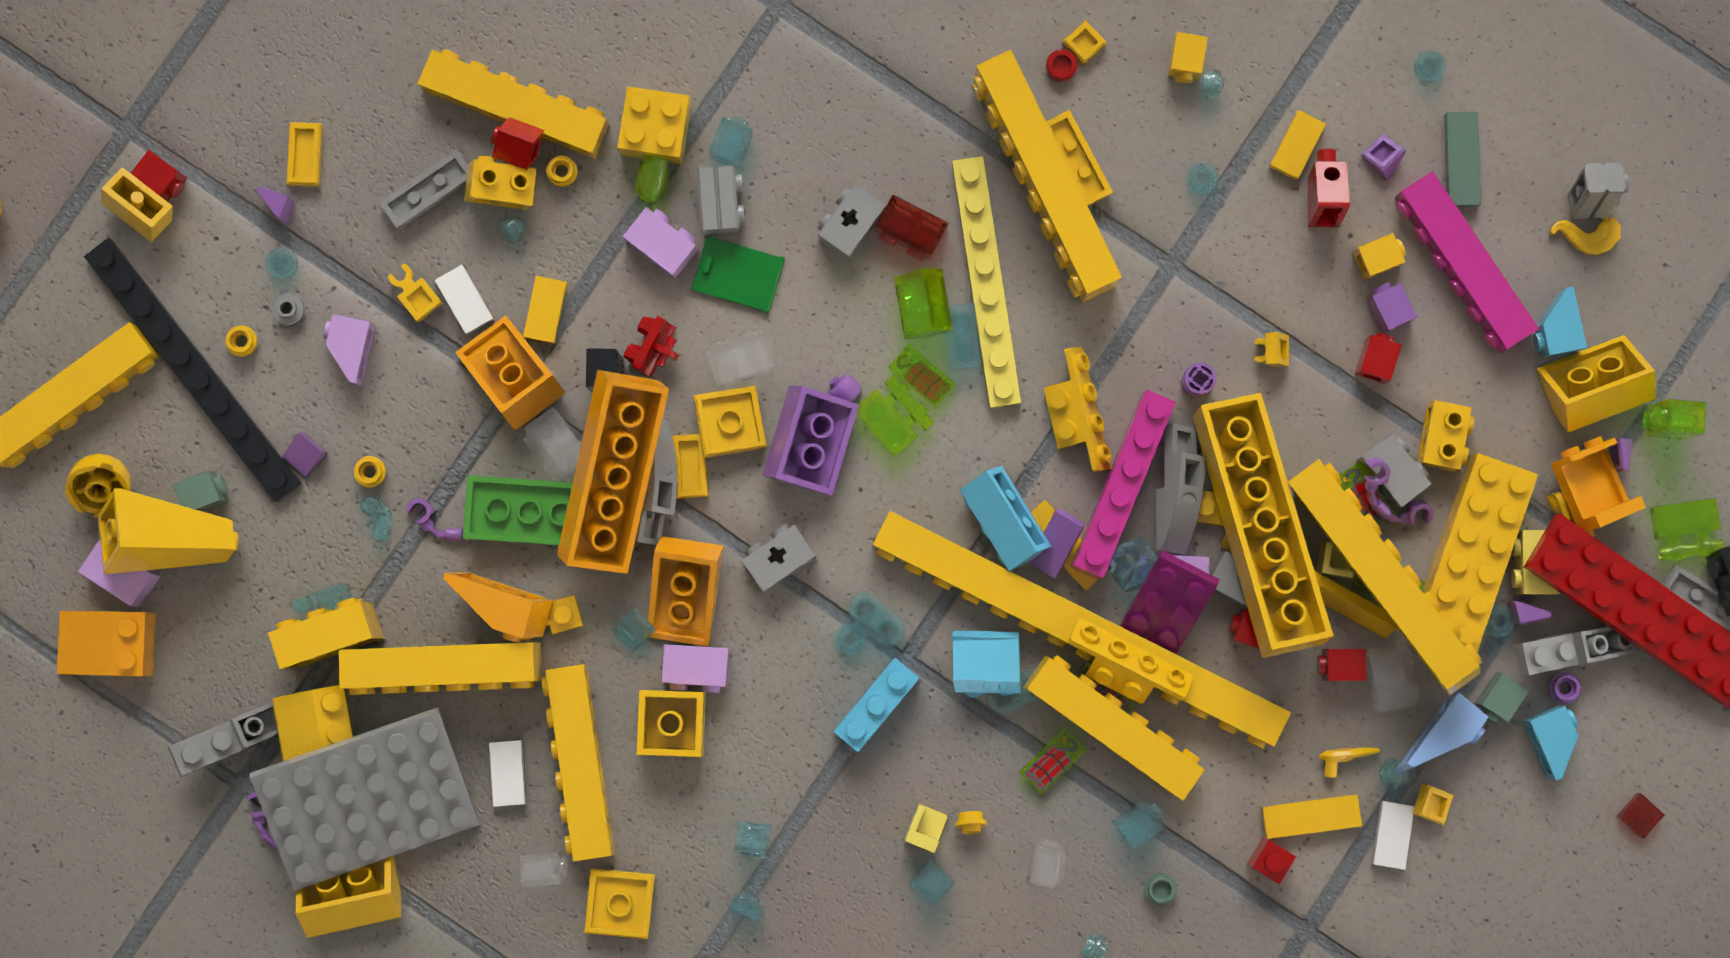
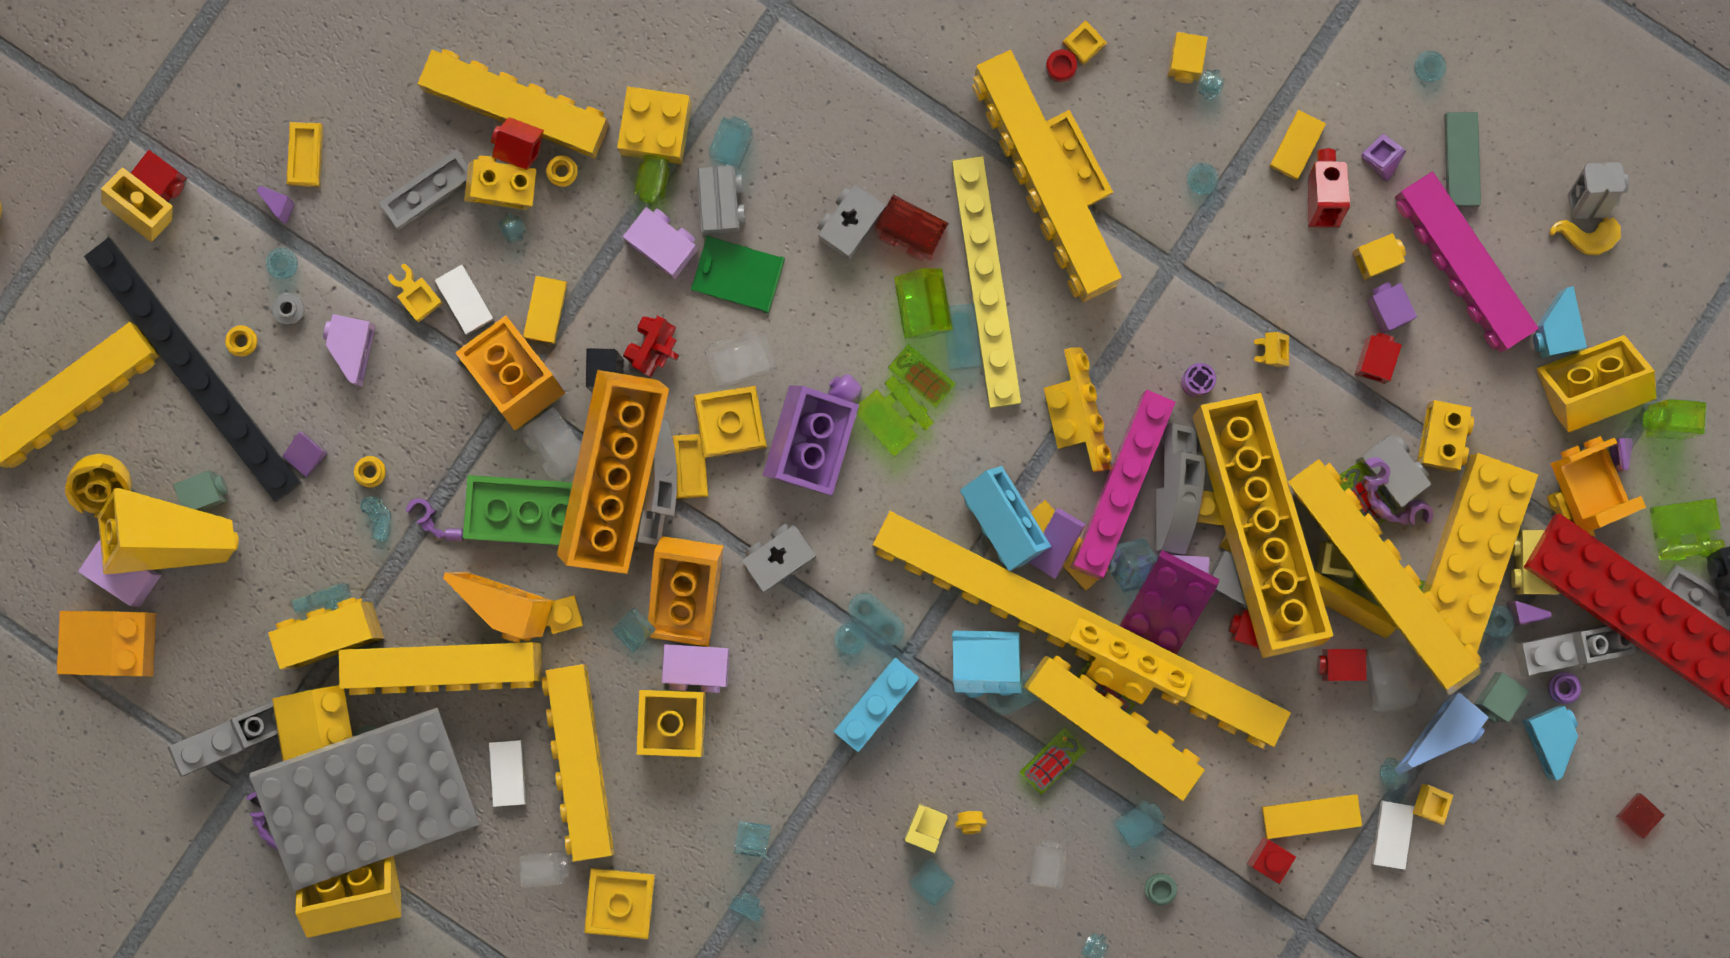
yellow bar [1319,747,1380,778] -> none

